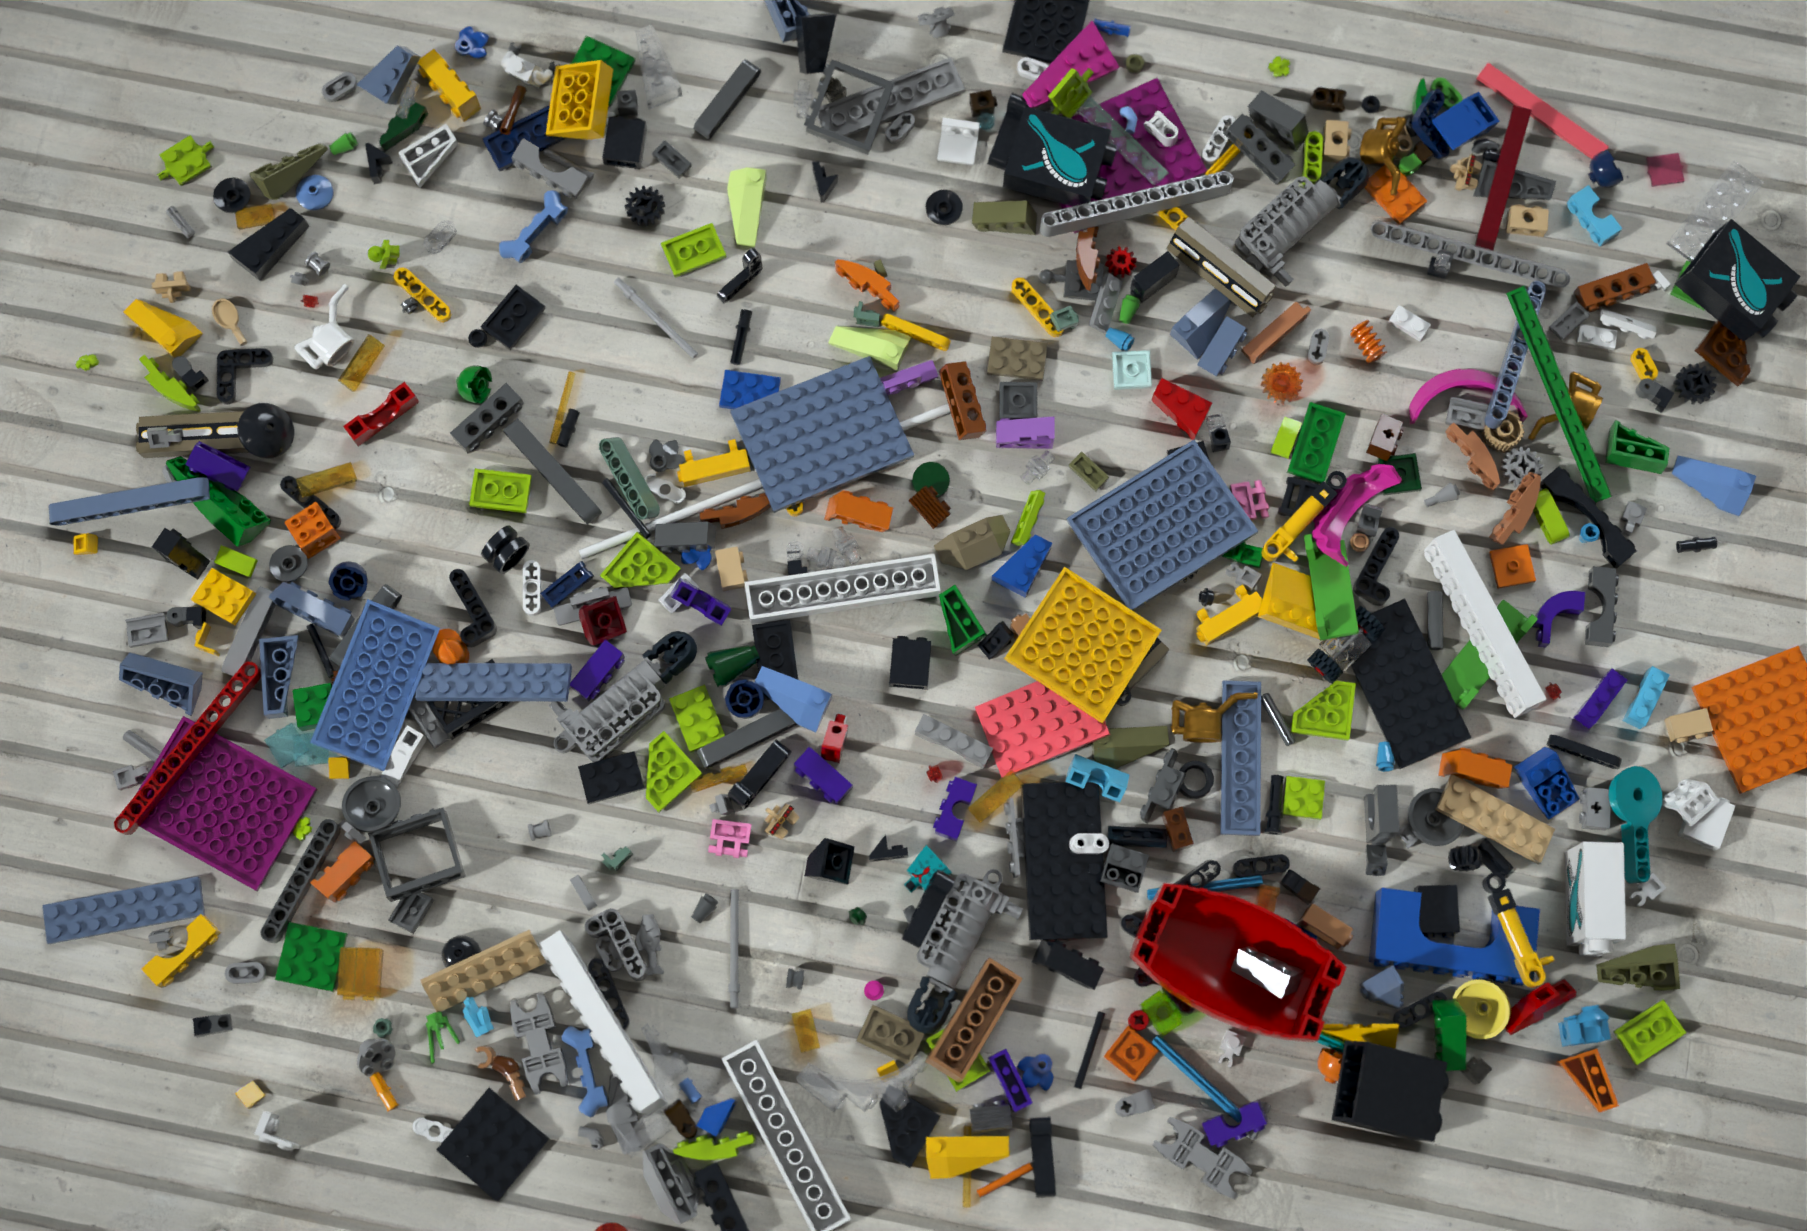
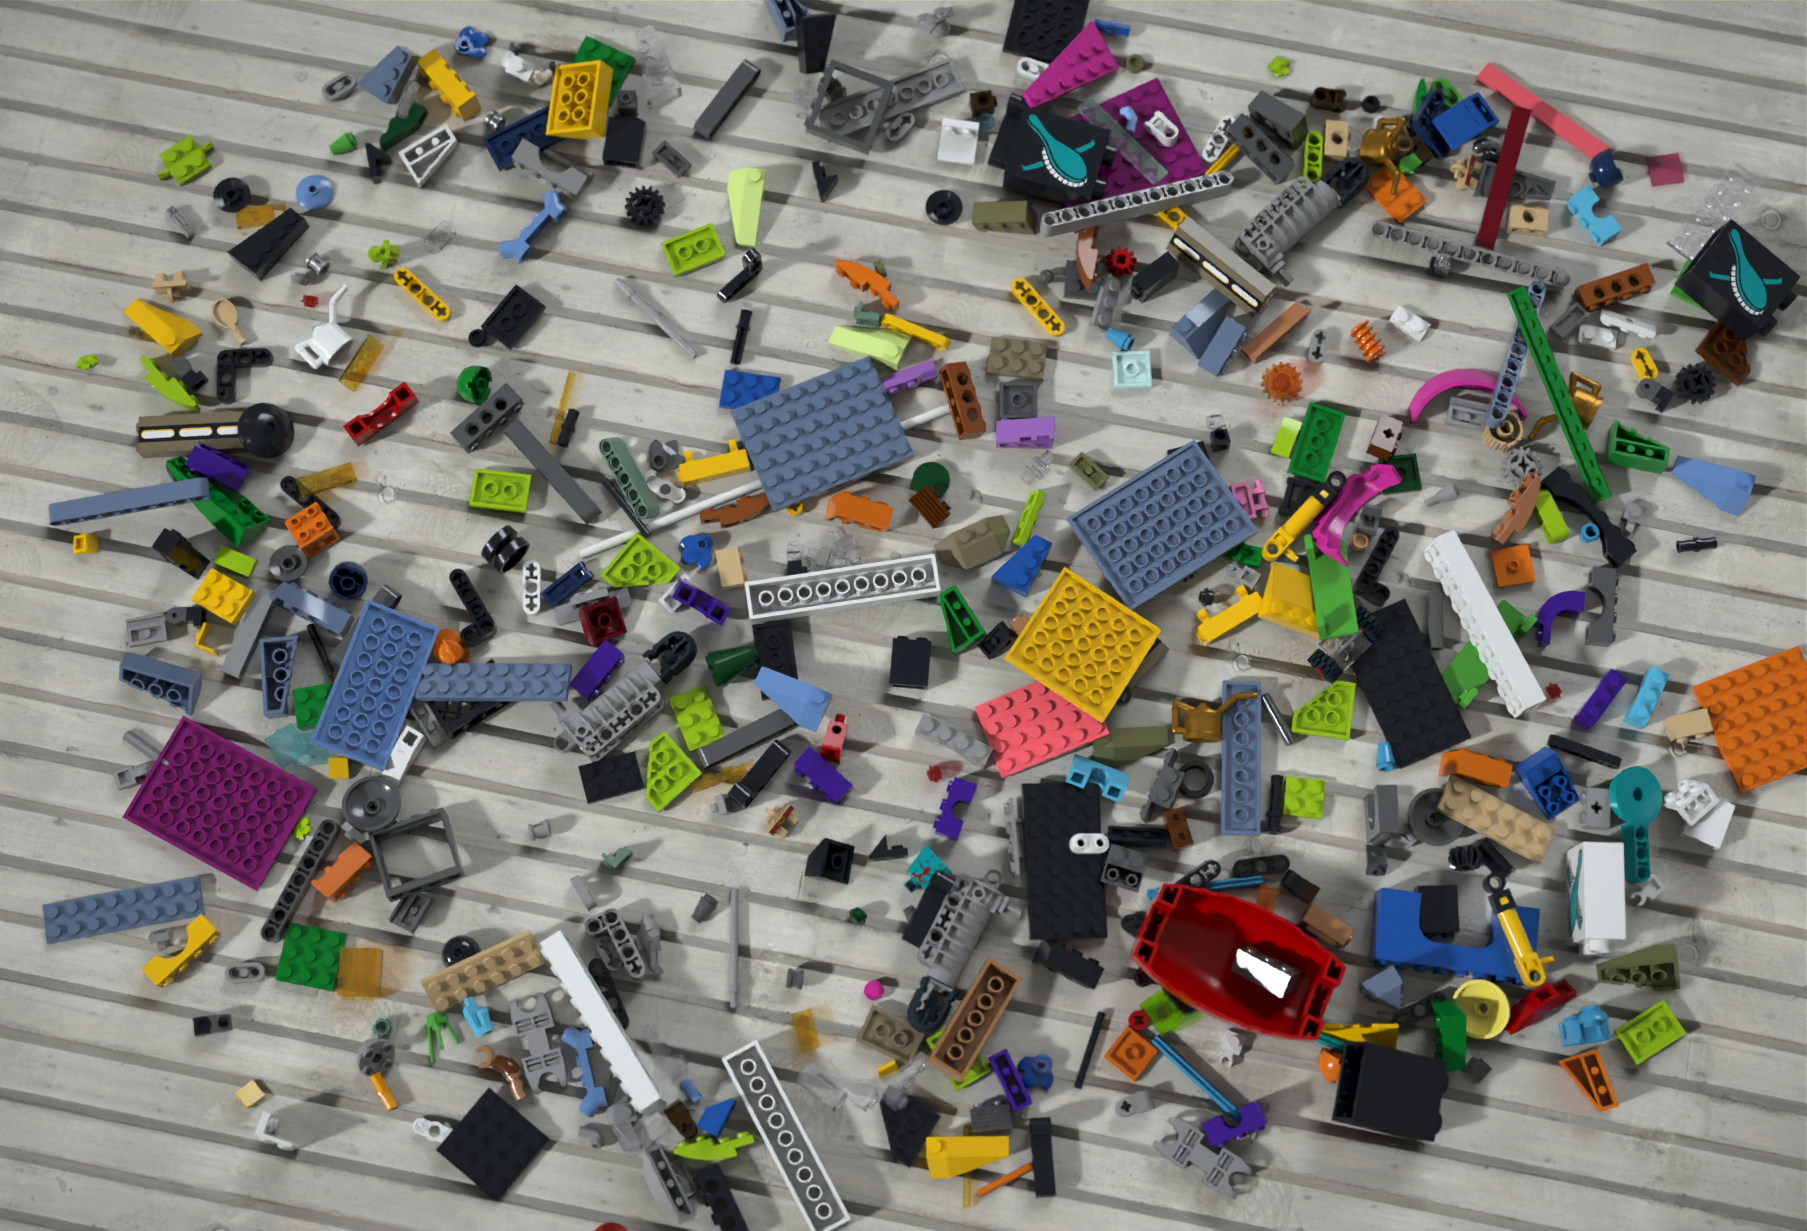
red beam [114,662,261,835] -> none
light grey plate [147,427,184,448] -> none
olive wedge [249,143,328,200] -> none
dark grey plate [401,297,418,314] -> none
reddish brown piece [500,85,527,135] -> none
dark grey brick [654,522,716,553] -> none
bright pink plate [708,819,752,858] -> none
dark blue cylinder [725,679,764,719] -> none
clear yellow plate [968,770,1024,823] -> none
lime plate [1048,68,1094,119] -> none
sand green bracket [1050,305,1079,332] -> none
bright green cone [1119,295,1140,324] -> none
red wedge [1151,378,1212,440] -> none
nougat slope [1445,422,1500,490] -> none
white plate [1653,270,1671,291] -> none

